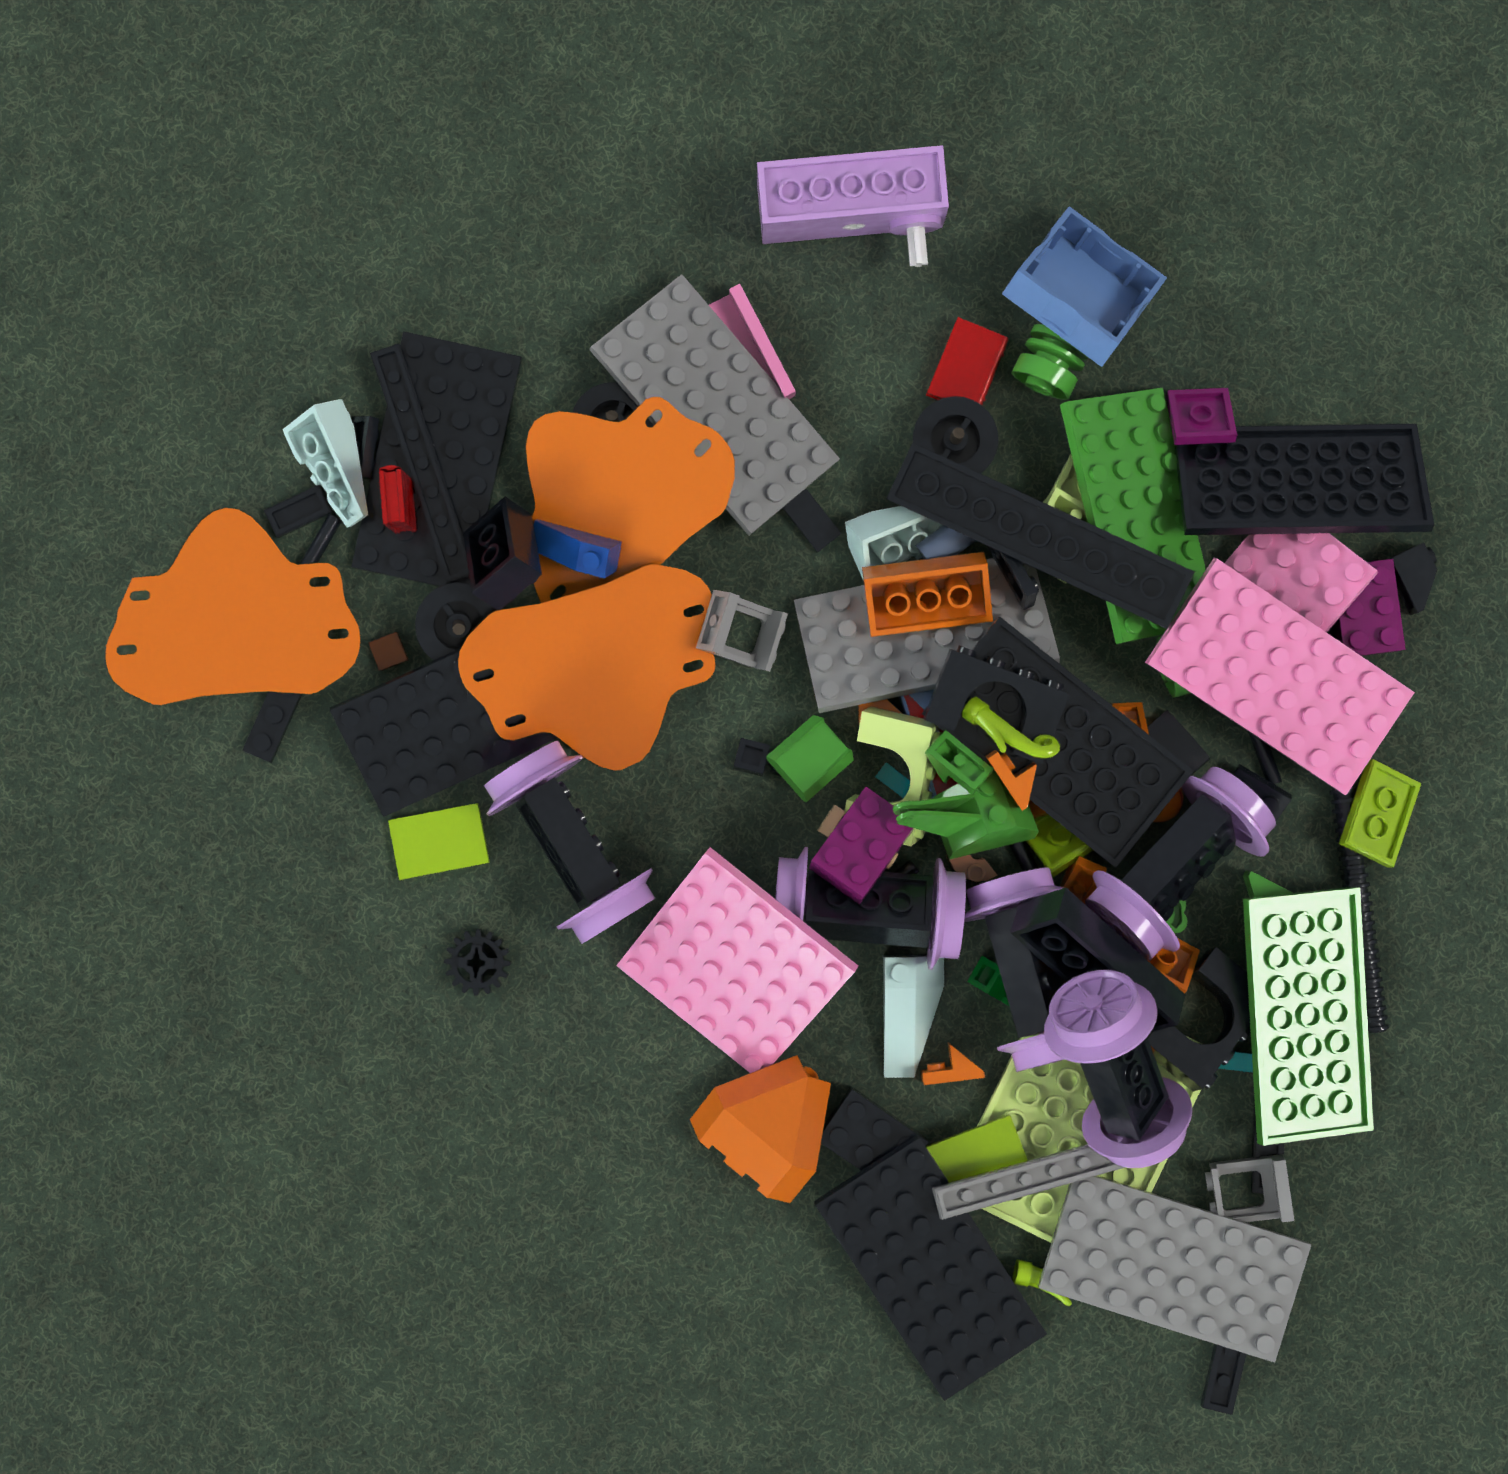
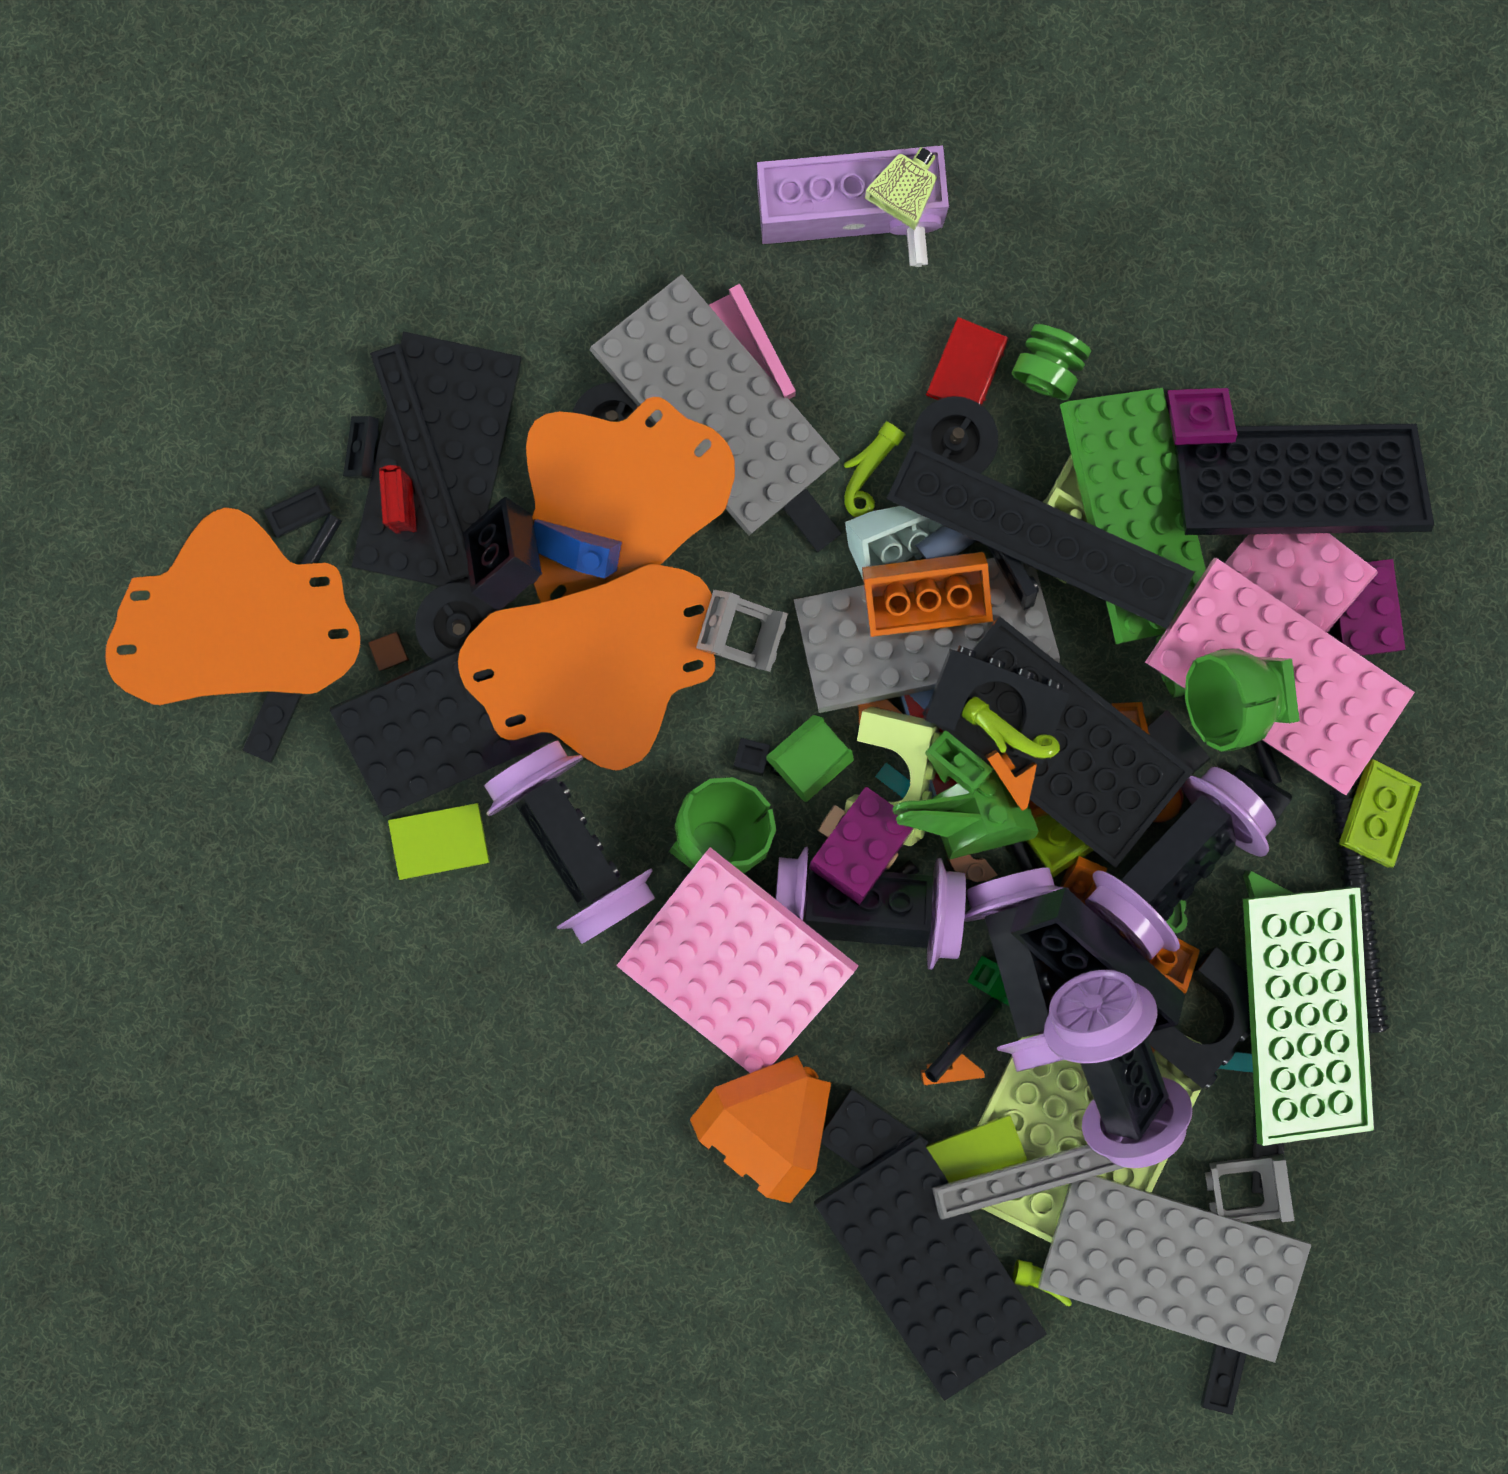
light aqua wedge [282,399,368,528] -> none
black gear [444,929,512,996] -> none
light aqua wedge [883,955,944,1078] -> none
medium blue tile [1002,206,1167,367] -> none
black slope [1389,542,1437,615] -> none
none -> bright green plate [669,777,776,874]
none -> lime plant [844,421,906,517]
none -> yellowish green torso [865,147,937,230]
none -> black piece [925,998,1002,1083]
none -> bright green plate [1185,649,1300,752]

